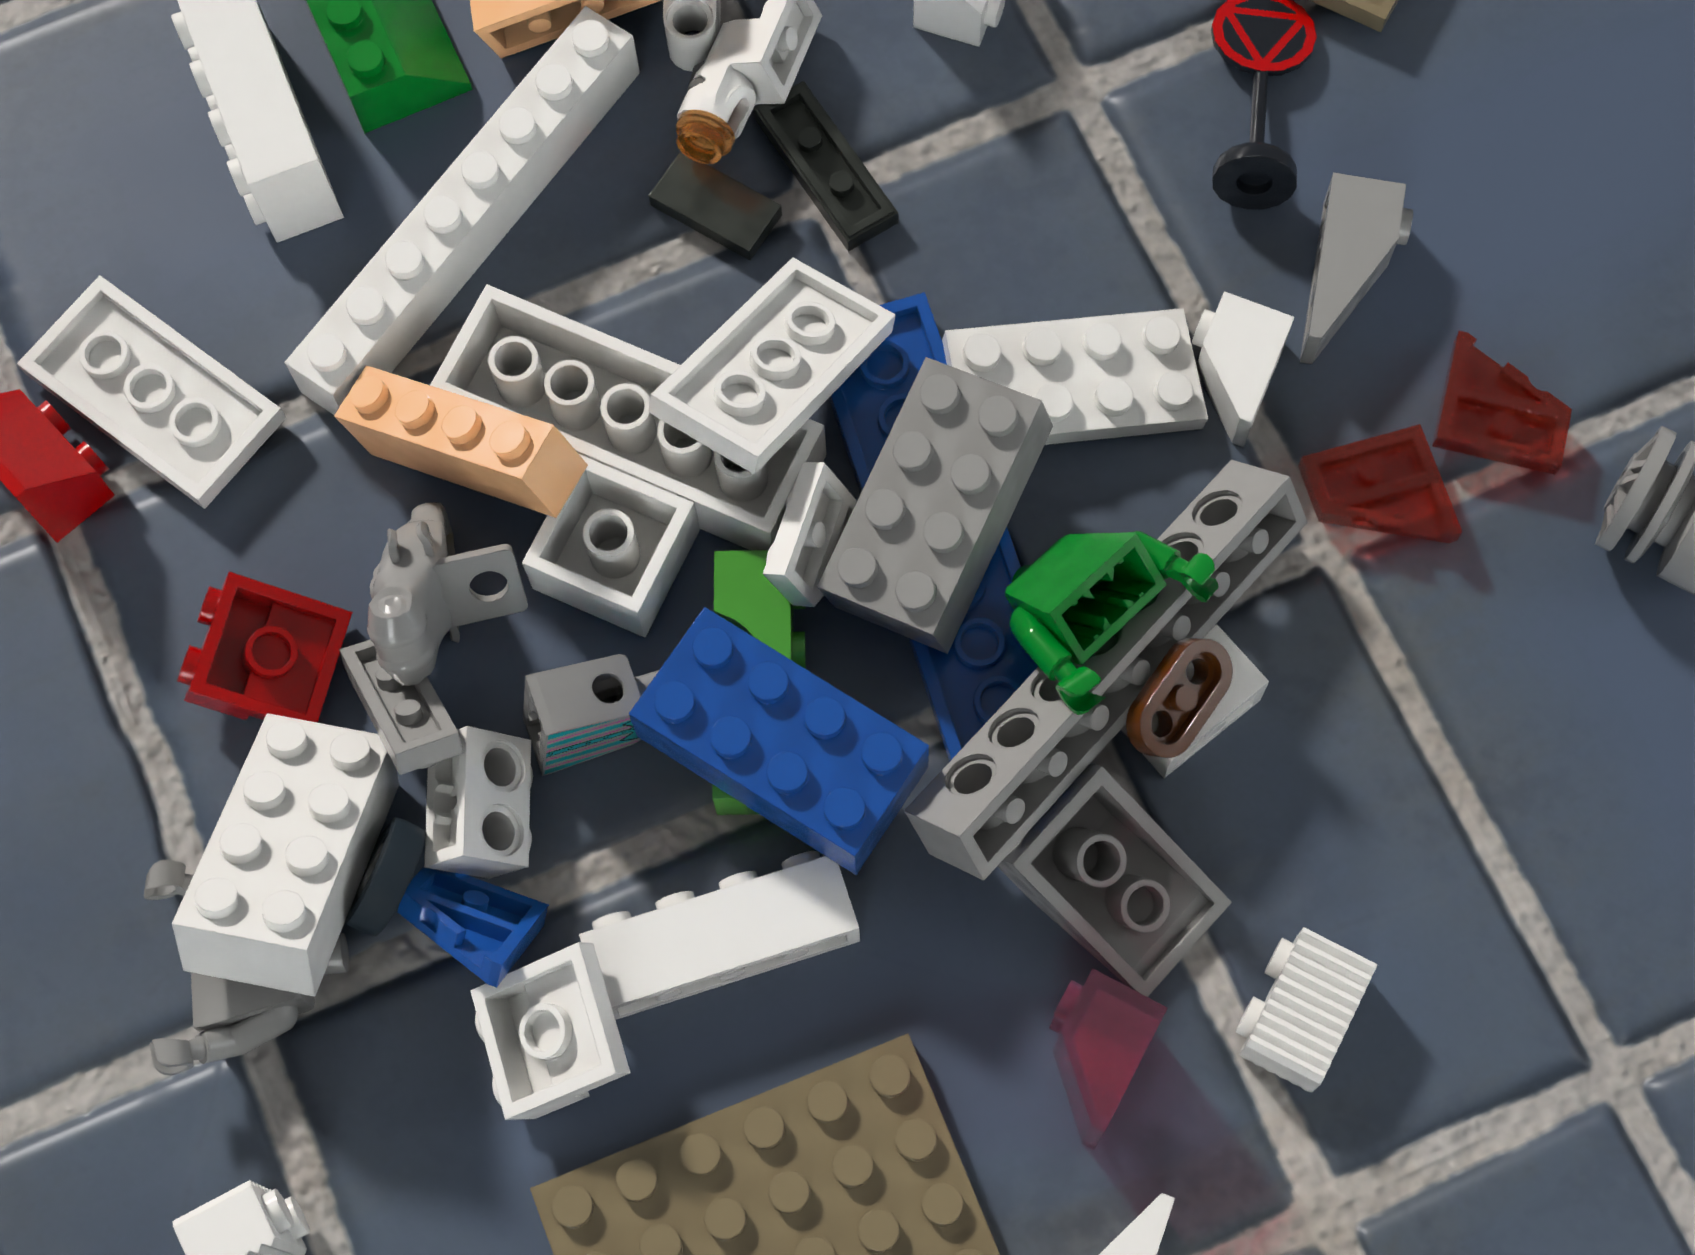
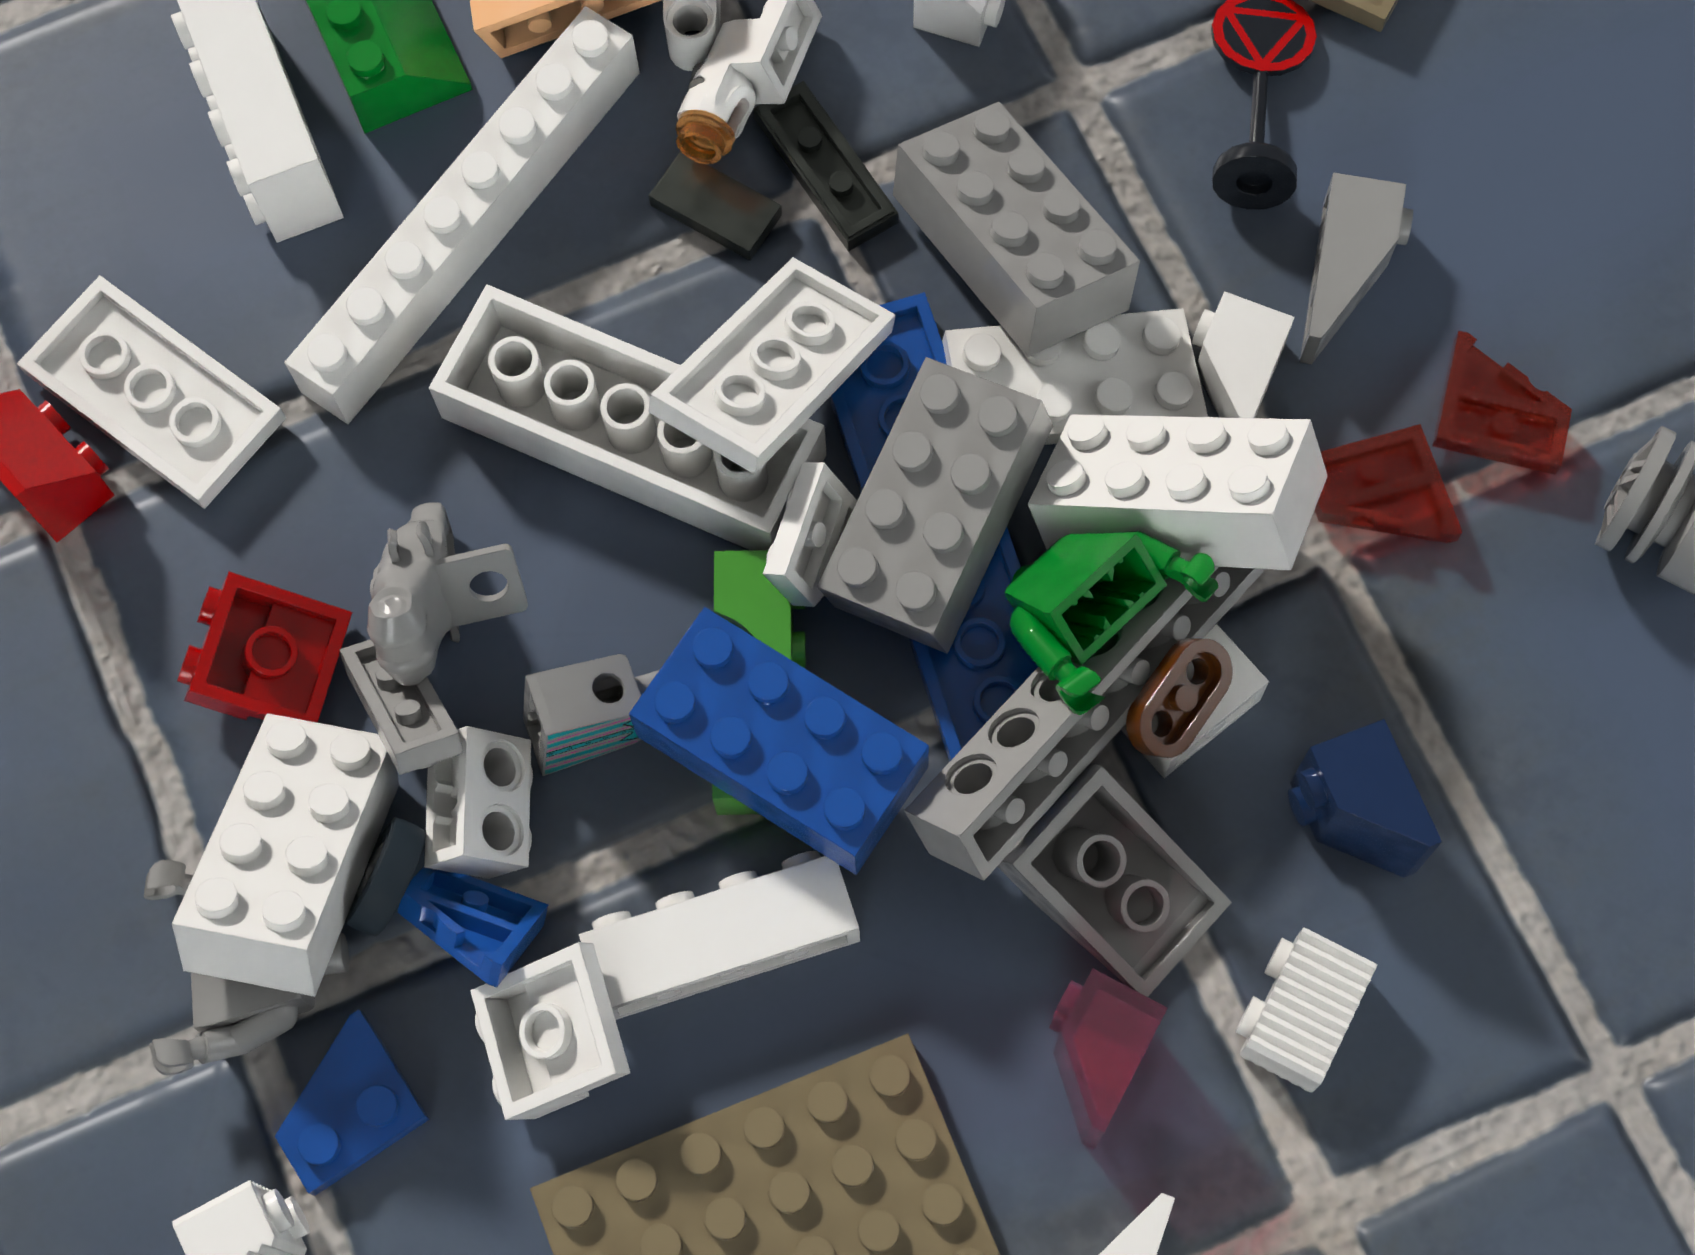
light nougat brick [334,365,588,518] -> none
white brick [522,454,700,637] -> none
none -> blue wing [274,1009,430,1196]
none -> light grey brick [893,102,1140,357]
none -> white brick [1028,414,1328,570]
none -> dark blue slope [1288,719,1442,878]

